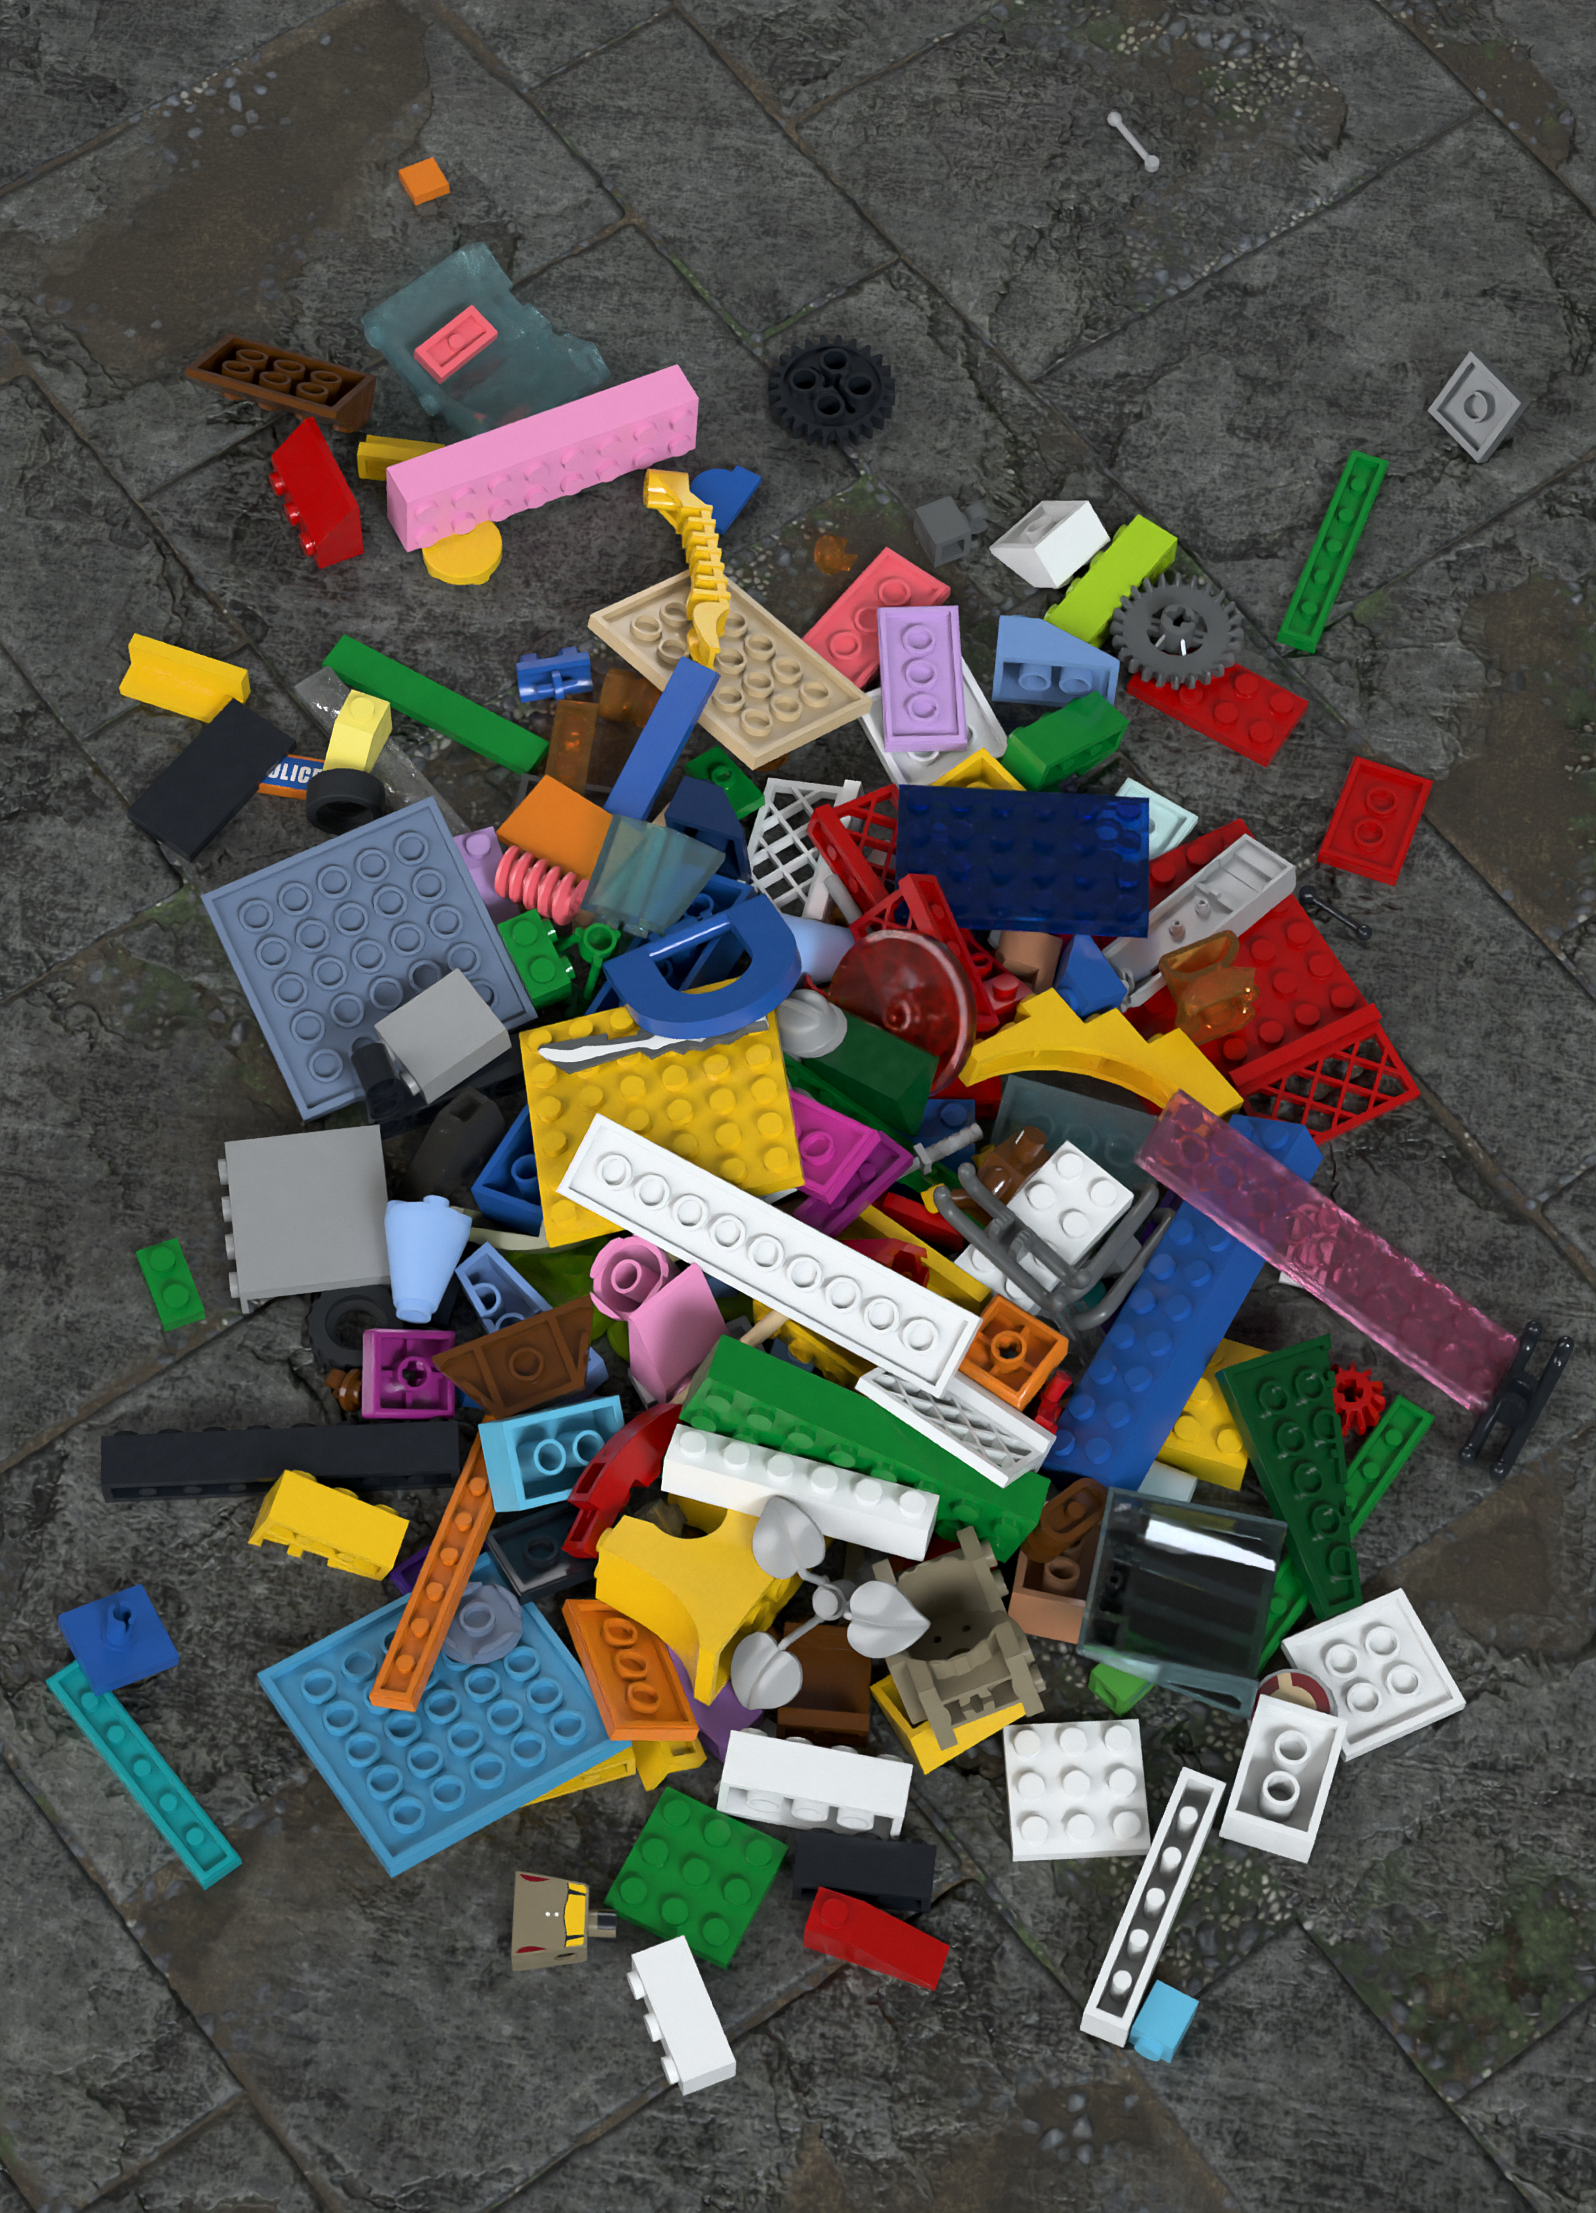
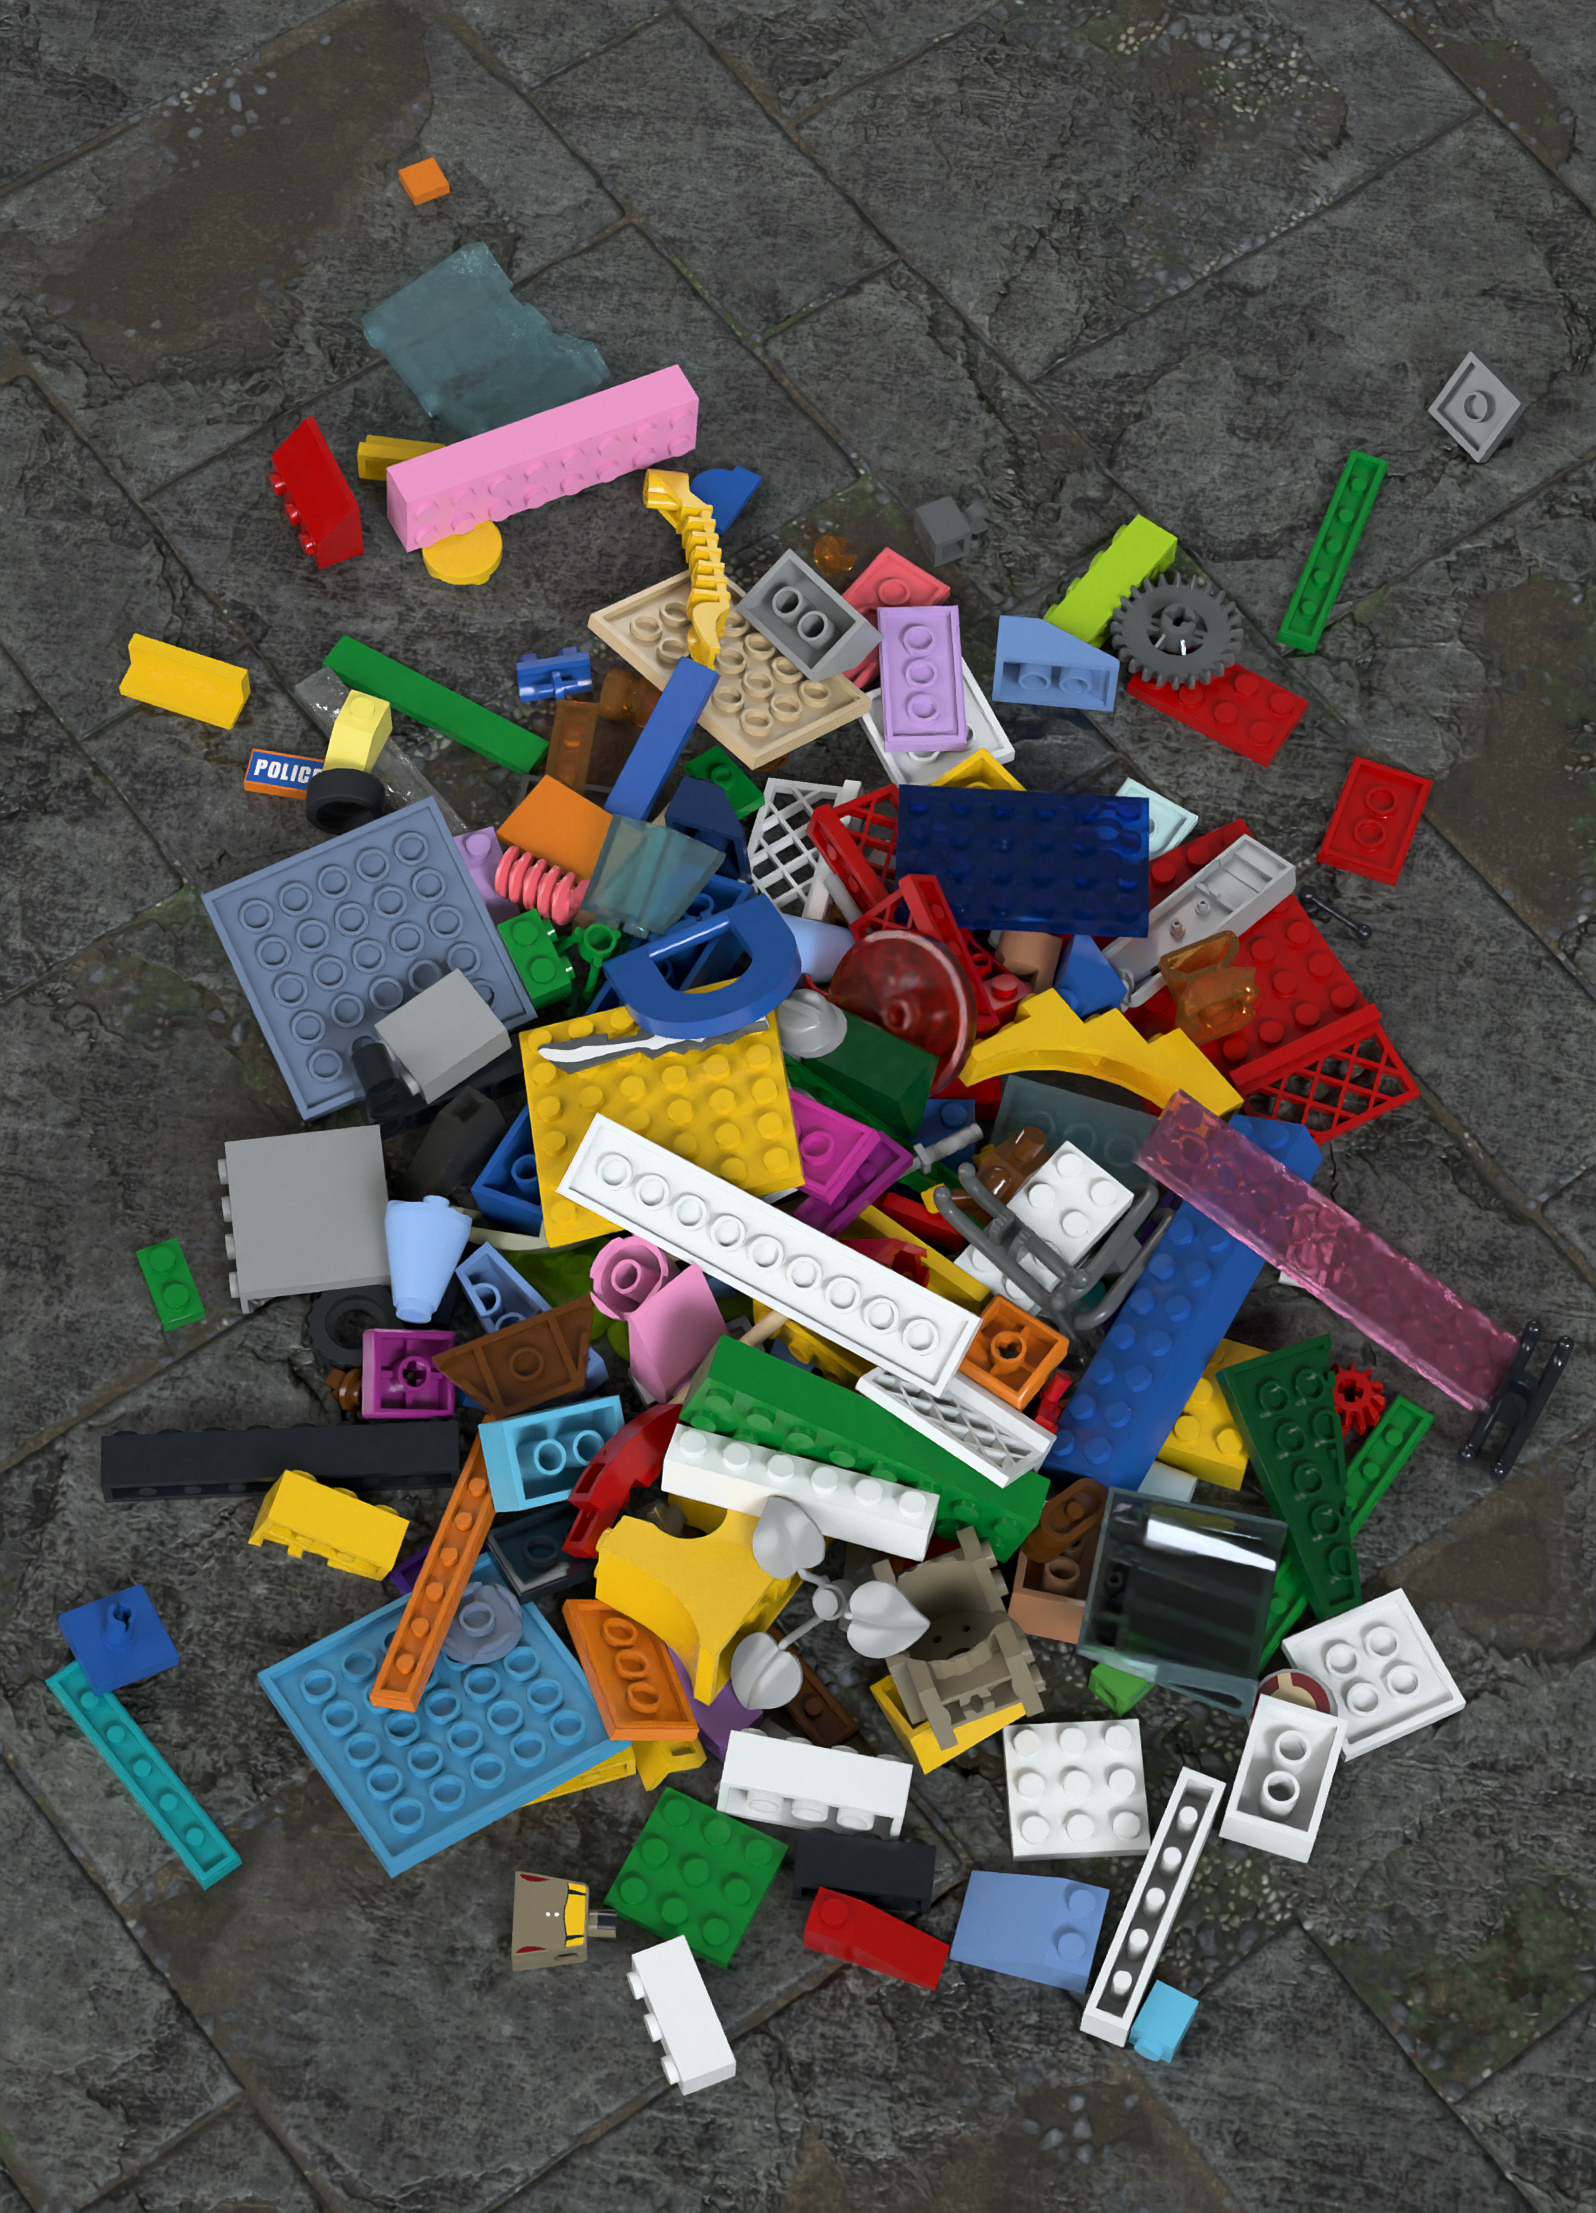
black tile [126,698,297,863] -> none
reddish brown slope [185,333,377,433] -> none
coral plate [413,305,498,384] -> none
black gear [768,335,896,449] -> none
reddish brown panel [775,1619,872,1748] -> none
white slope [989,501,1111,589] -> none
green wedge [1000,690,1130,801] -> none
light grey hinge [1107,112,1160,172] -> none
none -> light grey slope [734,548,884,683]
none -> medium blue slope [949,1870,1110,1994]

